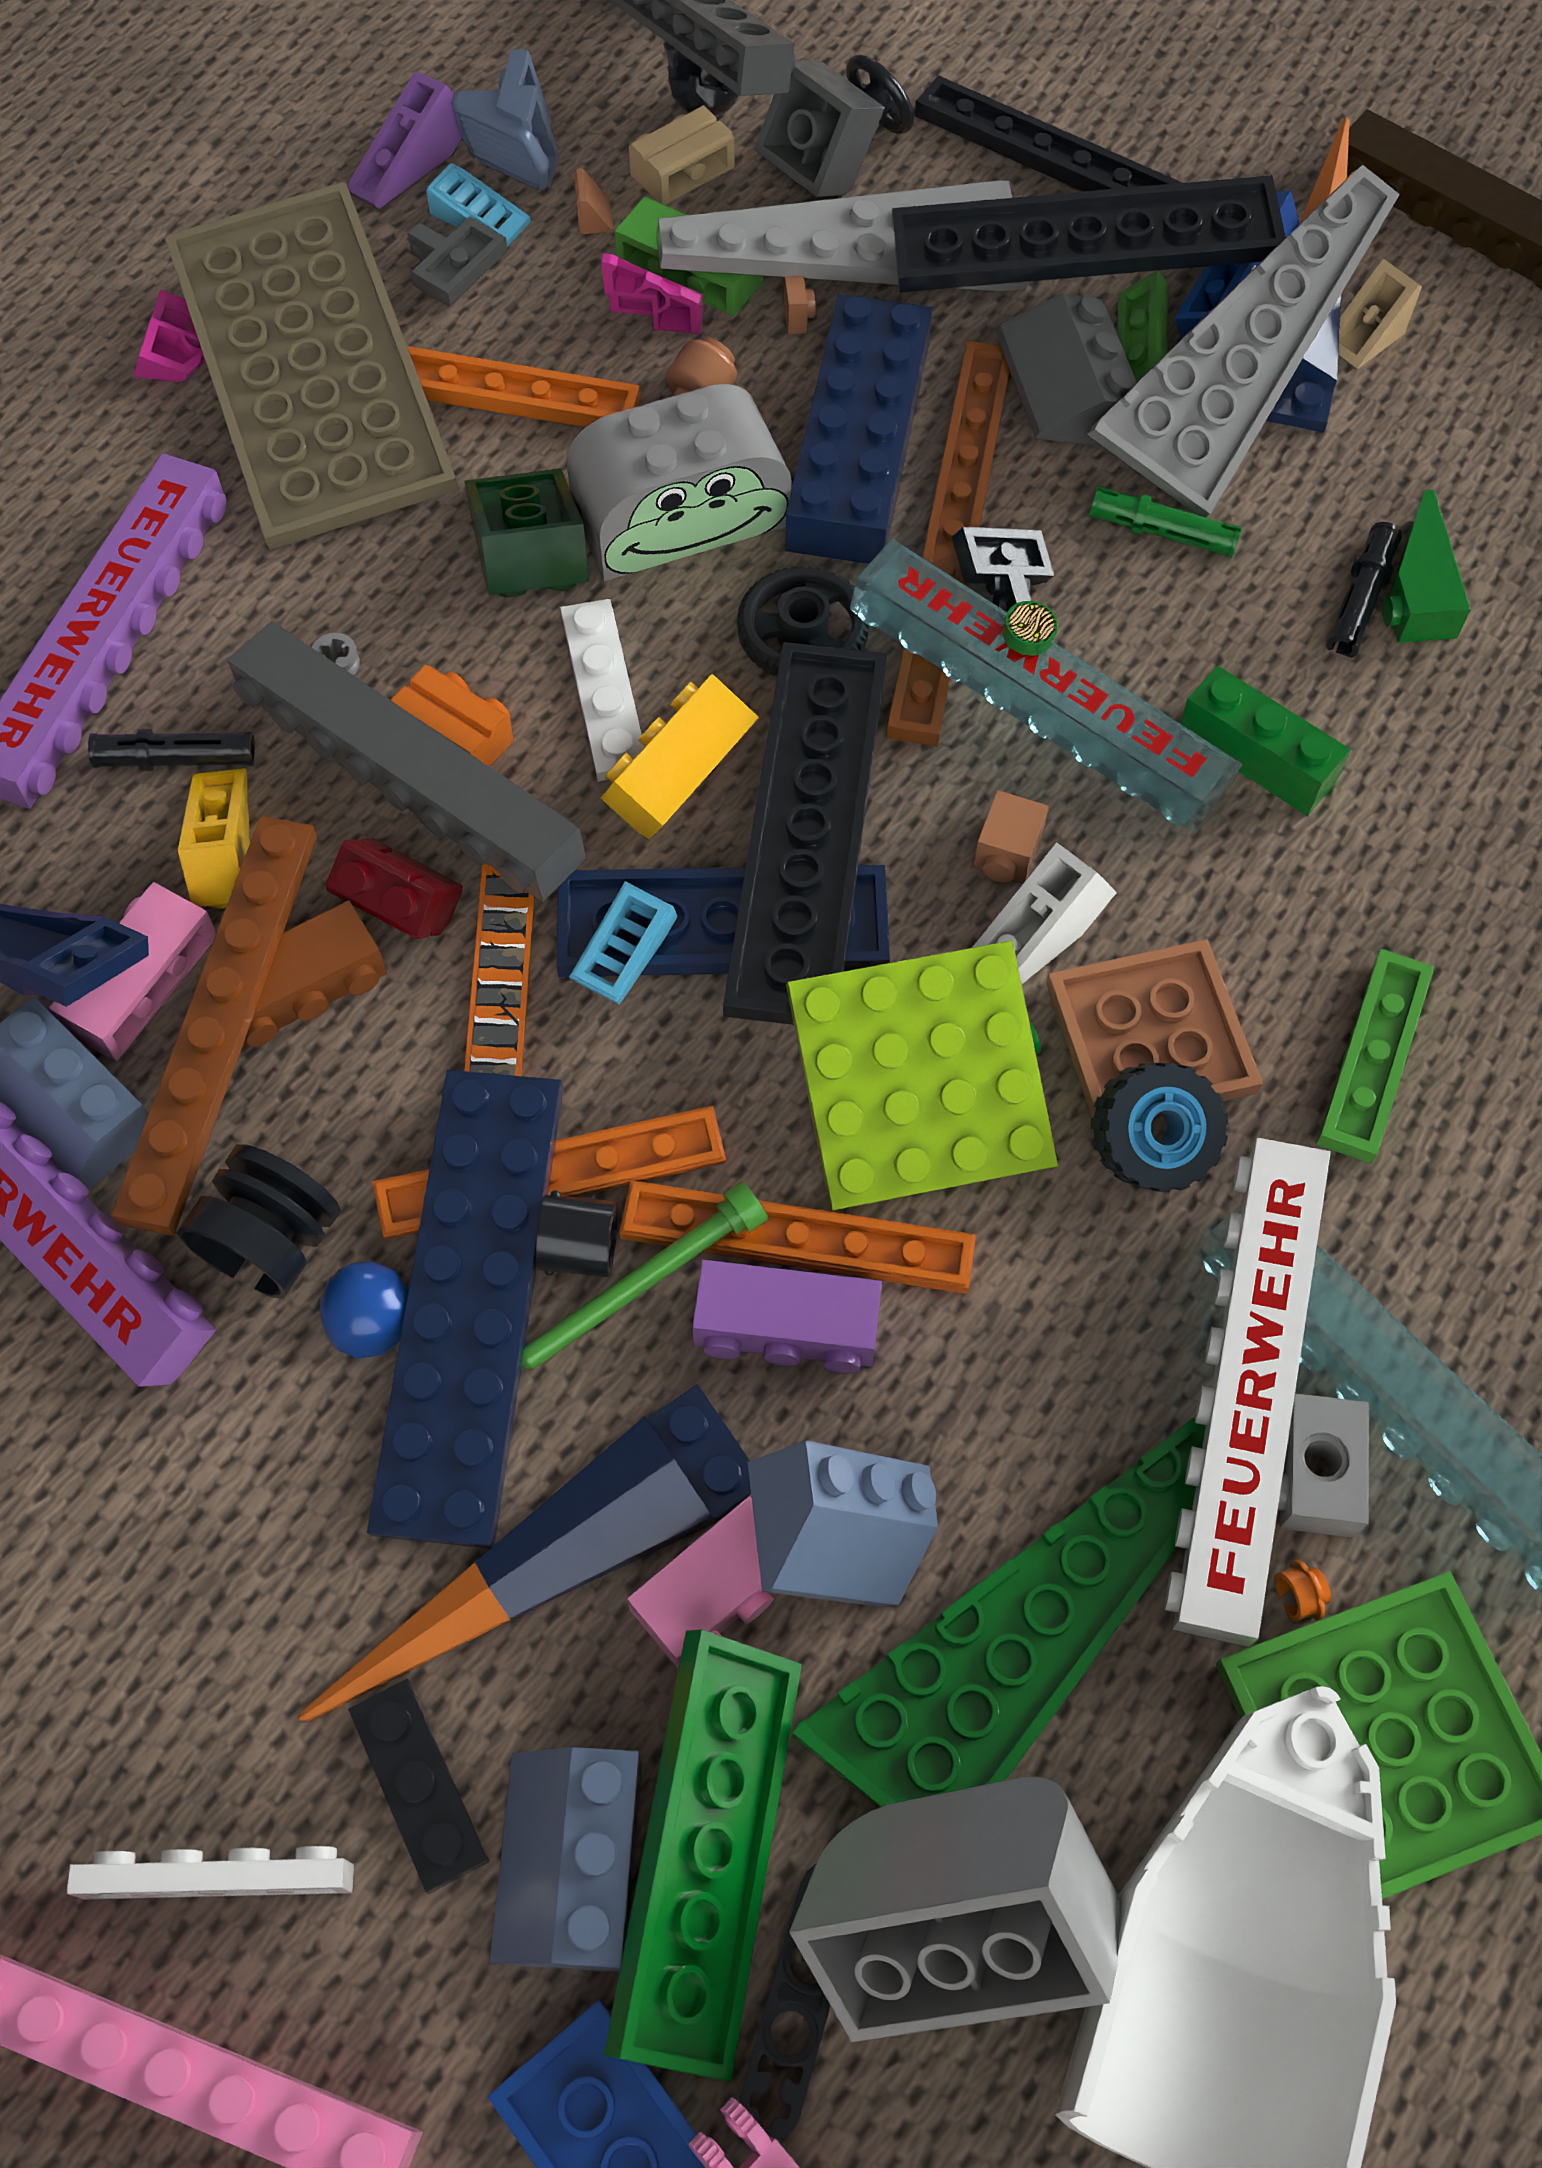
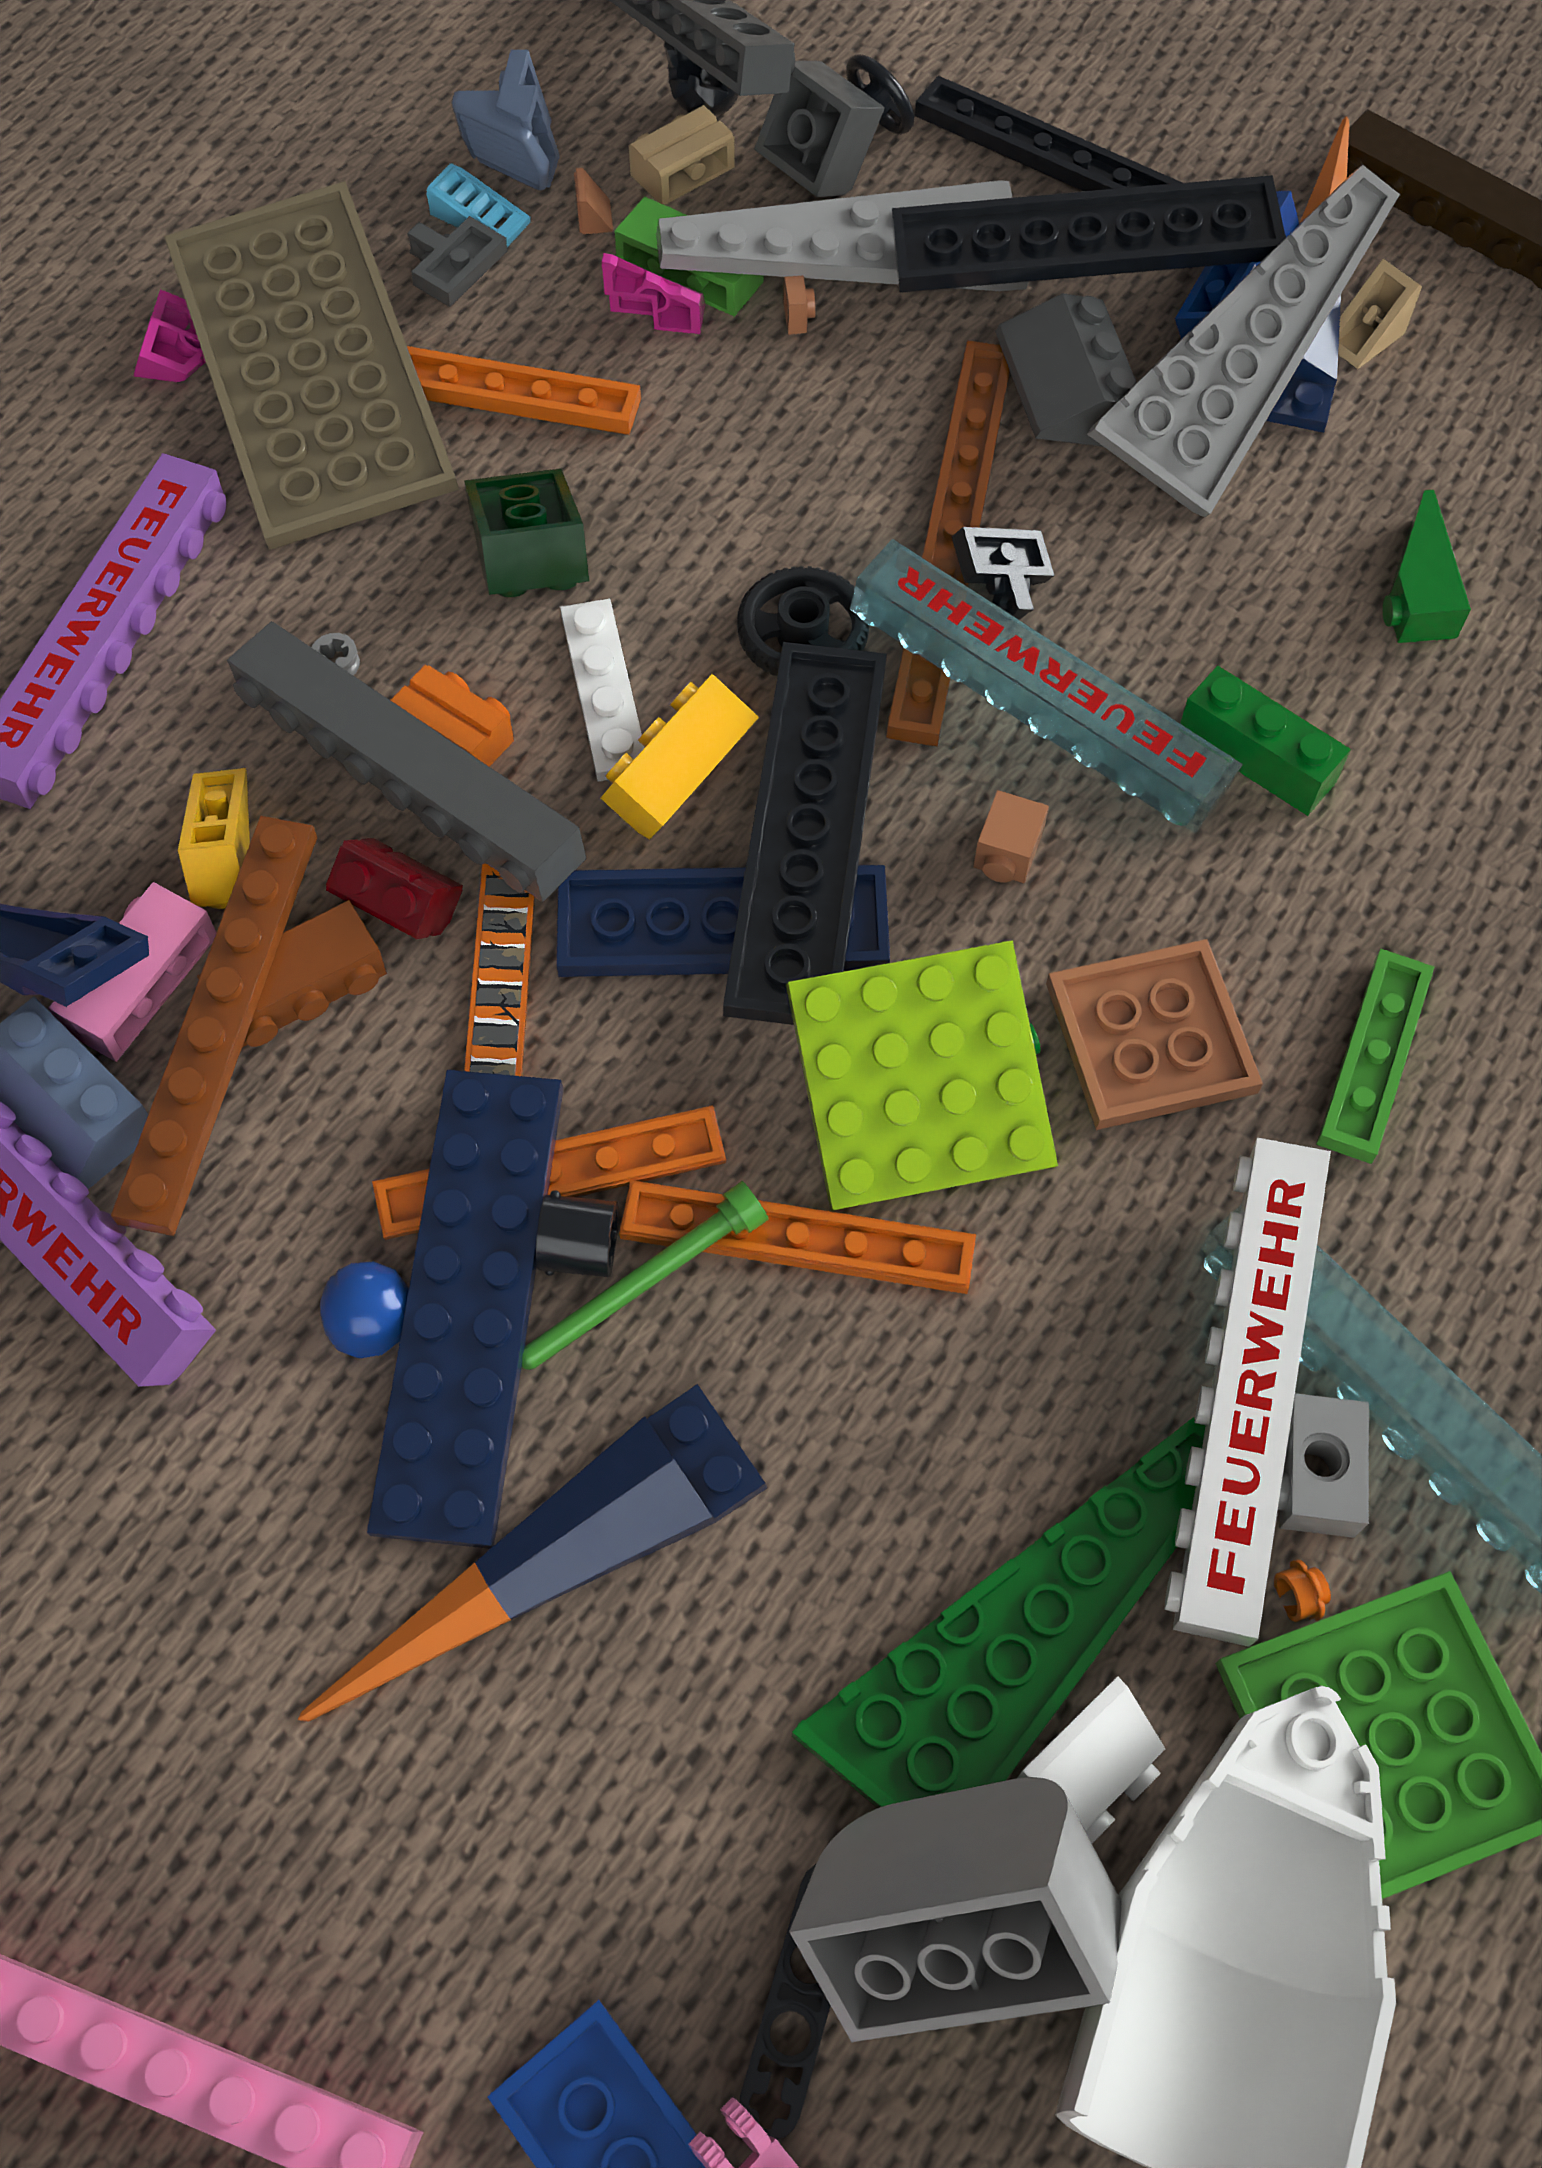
white plate [67,1846,354,1900] -> none
black pin [88,729,255,771] -> none
black wheel [177,1144,341,1299] -> none
medium lavender slope [347,71,462,209] -> none
black plate [348,1678,489,1895] -> none
sand blue slope [489,1747,642,1972] -> none
light grey brick [567,384,791,581] -> none
medium azure slope [569,881,678,1005] -> none
green plate [603,1629,802,2082] -> none
bright pink brick [627,1495,774,1669] -> none
nougat head [666,337,737,397] -> none
medium lavender brick [692,1260,882,1373] -> none
sand blue slope [748,1440,938,1607] -> none
dark blue brick [785,294,933,566] -> none
white slope [972,843,1117,984] -> none
tile [1002,601,1058,656] -> none
green pin [1089,485,1242,558] -> none
black wheel [1090,1062,1229,1192] -> none
bright green plate [1117,271,1168,382] -> none
black pin [1326,522,1402,658] -> none
none -> white slope [1017,1676,1165,1843]

